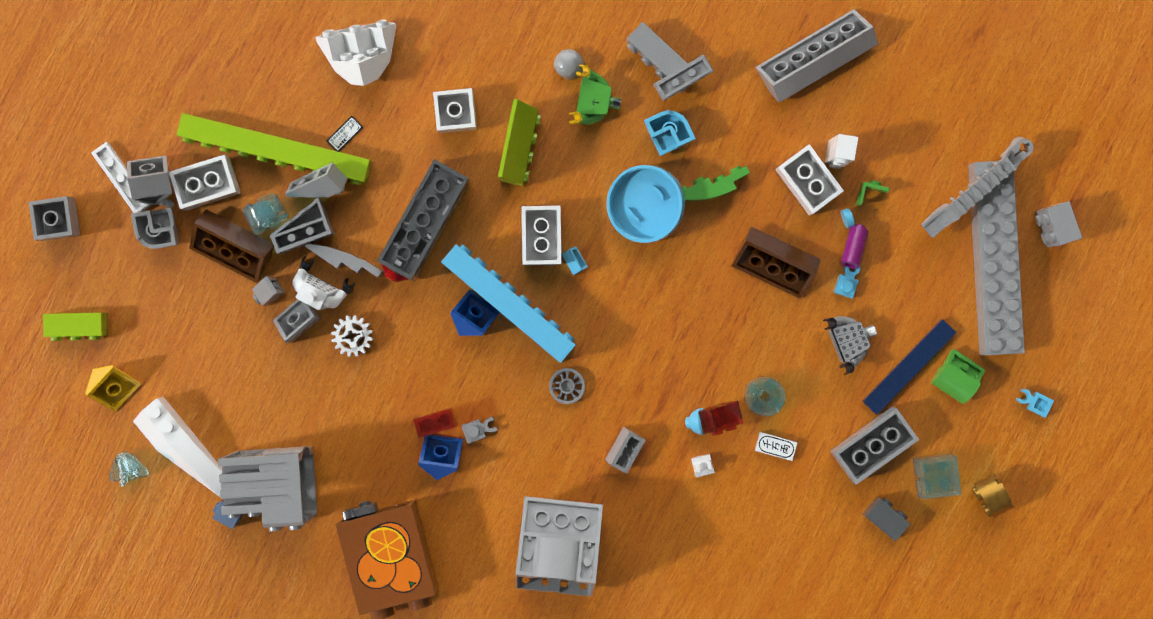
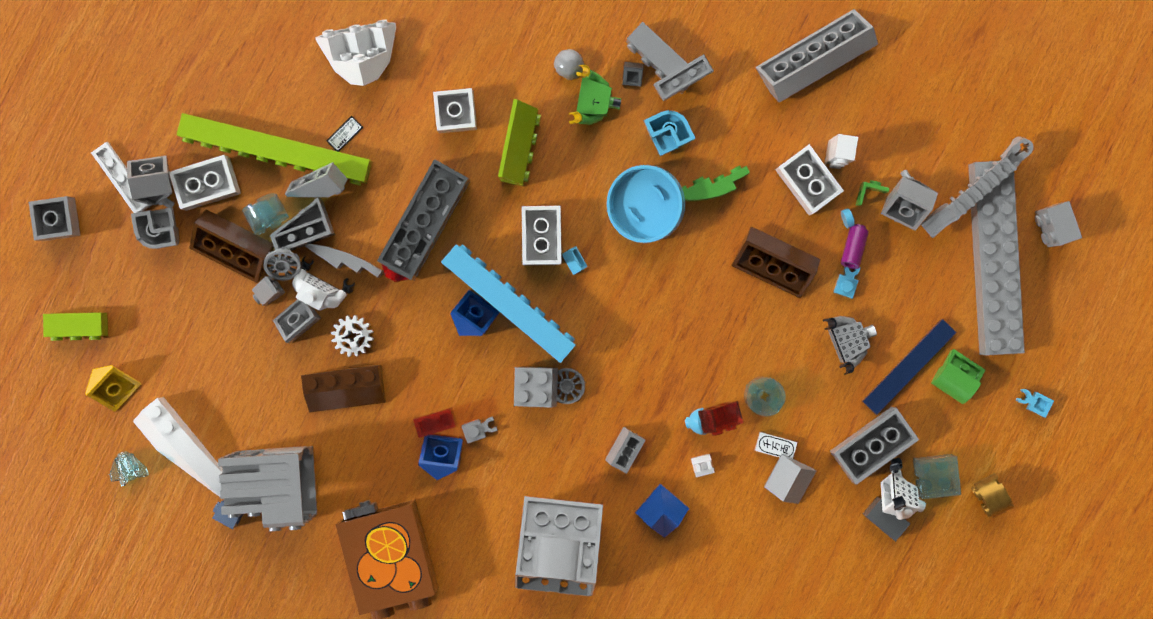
none -> light grey wheel [264,248,301,280]
none -> reddish brown slope [301,365,386,413]
none -> light grey brick [514,367,558,408]
none -> dark grey slope [622,62,643,87]
none -> blue slope [635,484,689,538]
none -> slope [764,454,816,504]
none -> light grey piece [881,170,938,231]
none -> white torso [881,458,926,520]

